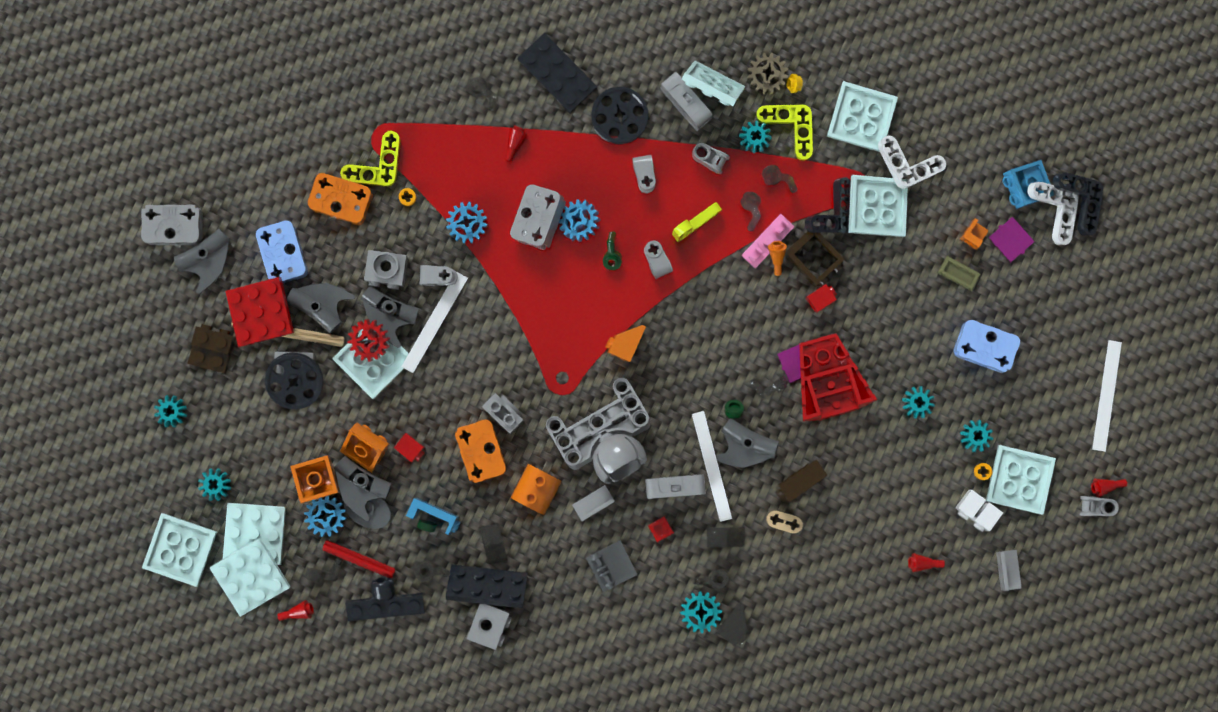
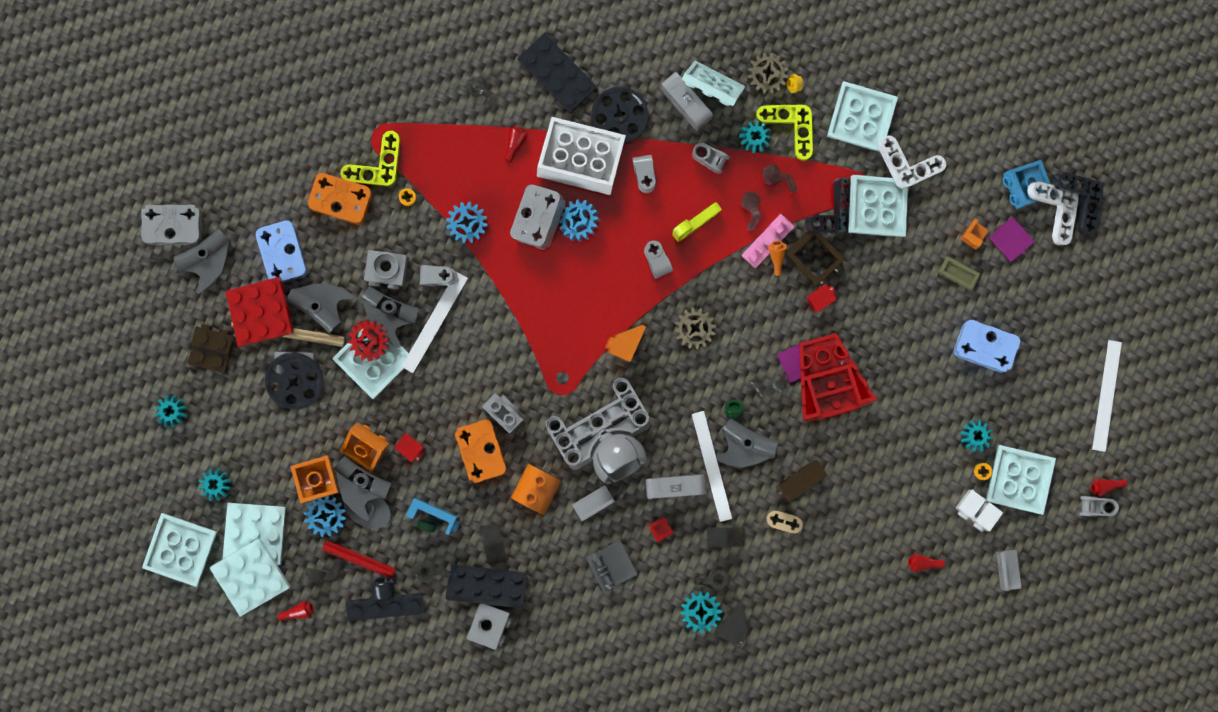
dark green plate [603,231,622,270] -> none
teal gear [902,386,935,419] -> none
none -> white slope [537,117,626,195]
none -> dark tan gear [674,308,716,350]

